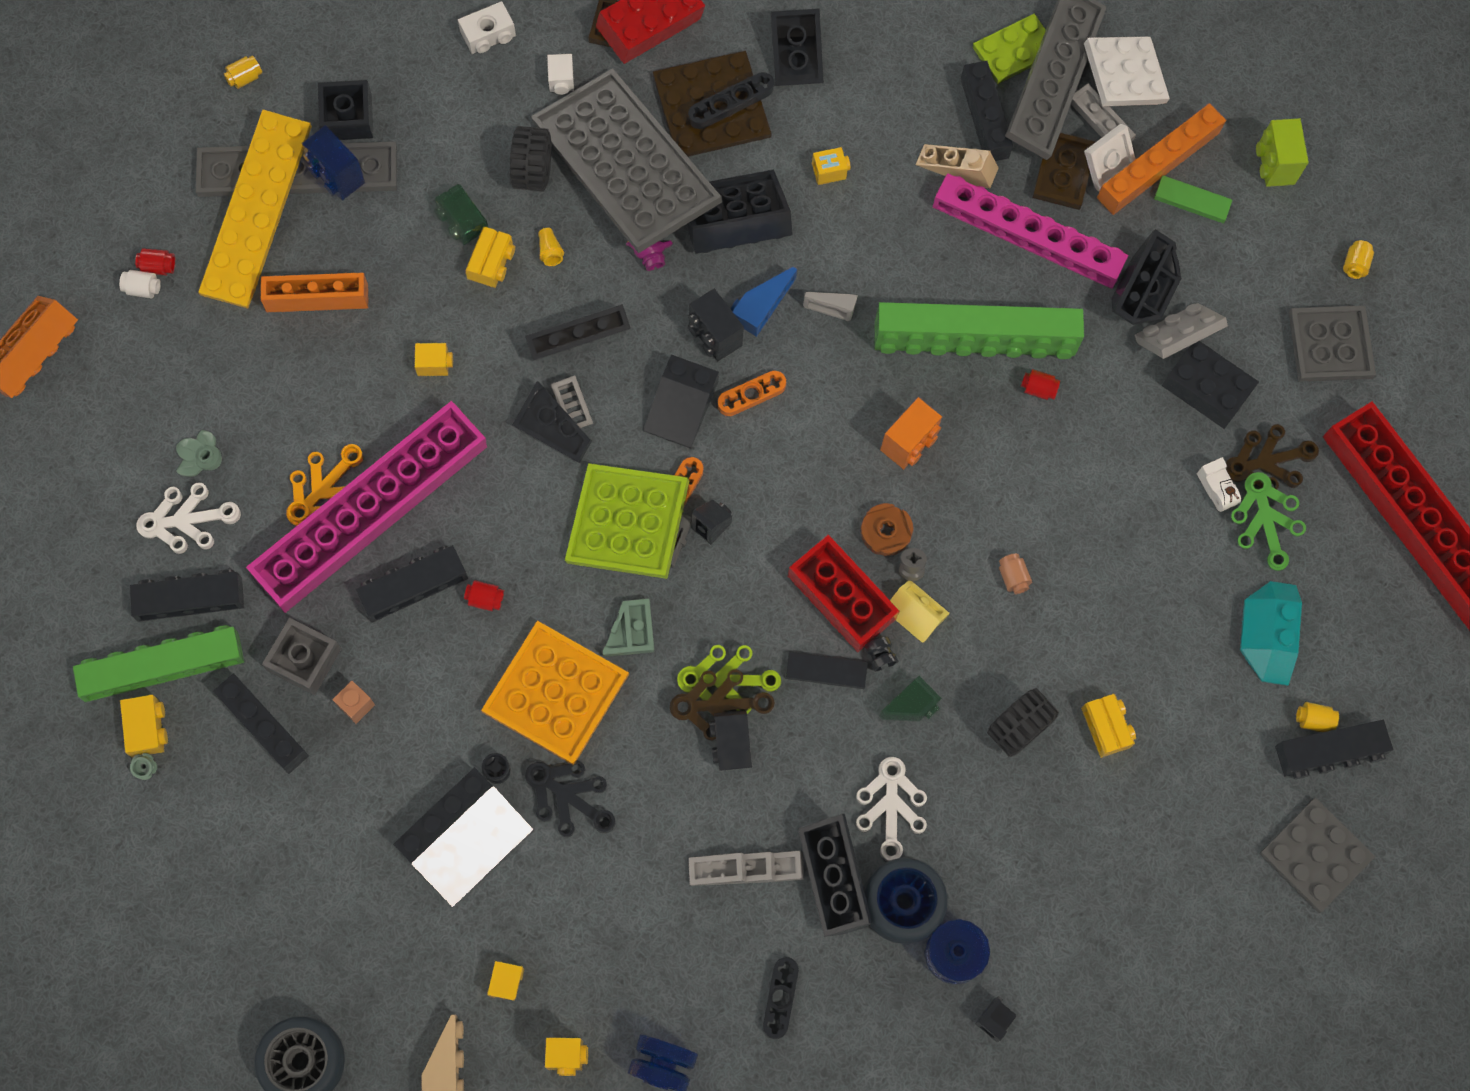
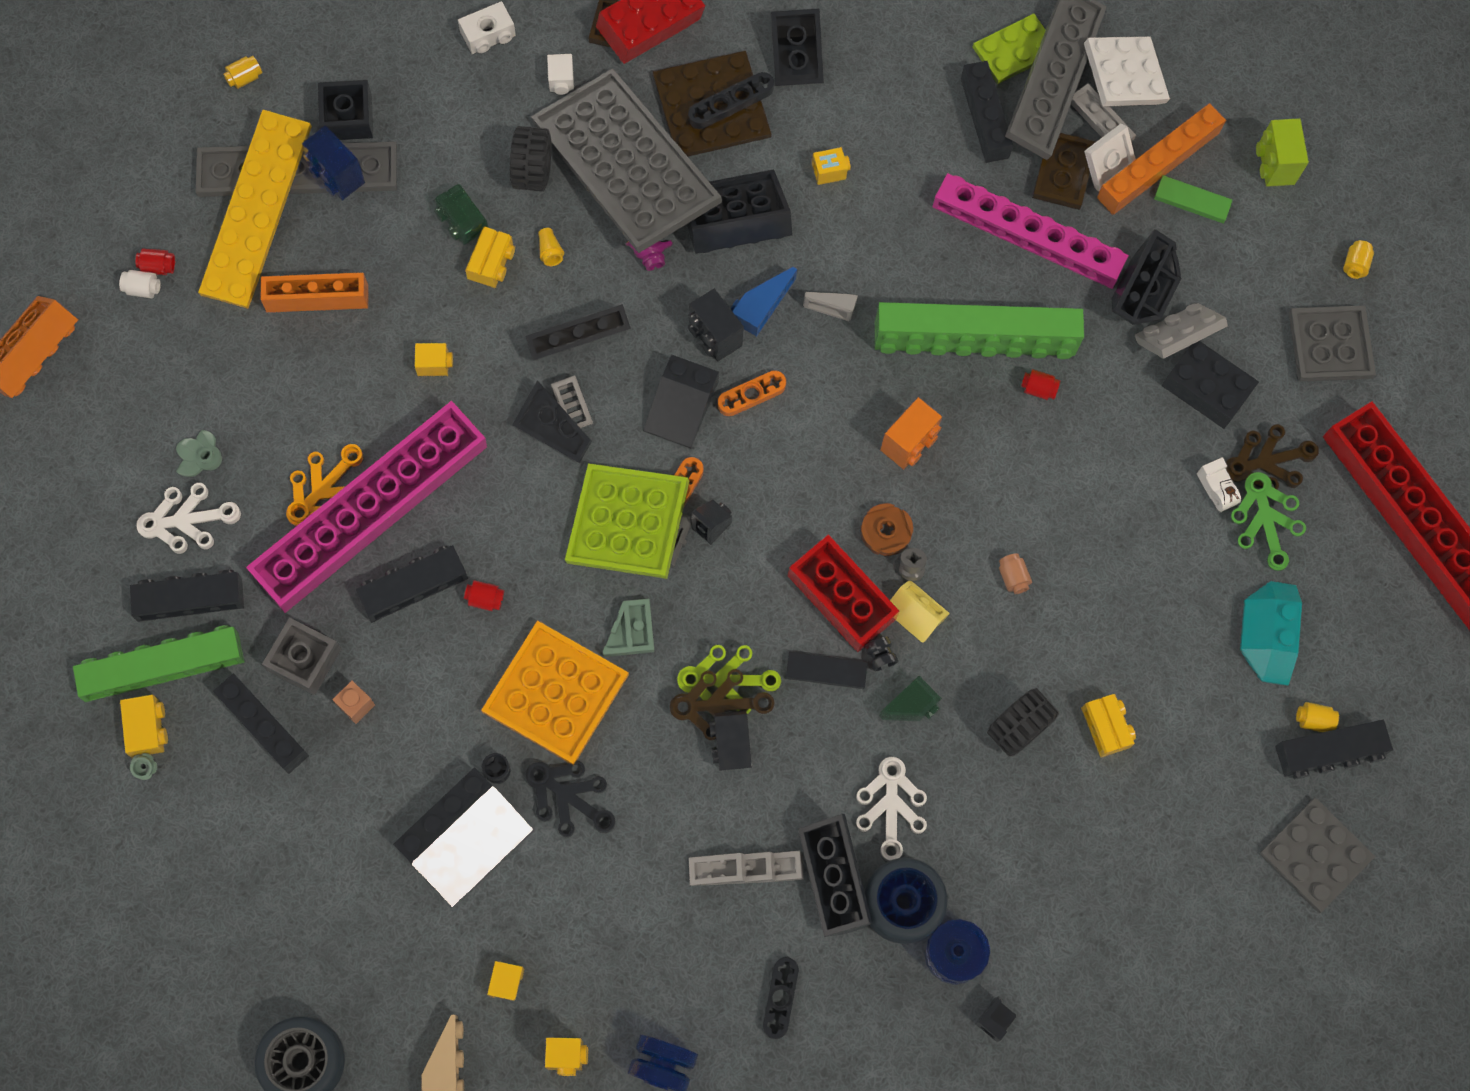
tan slope [916,144,998,188] -> none

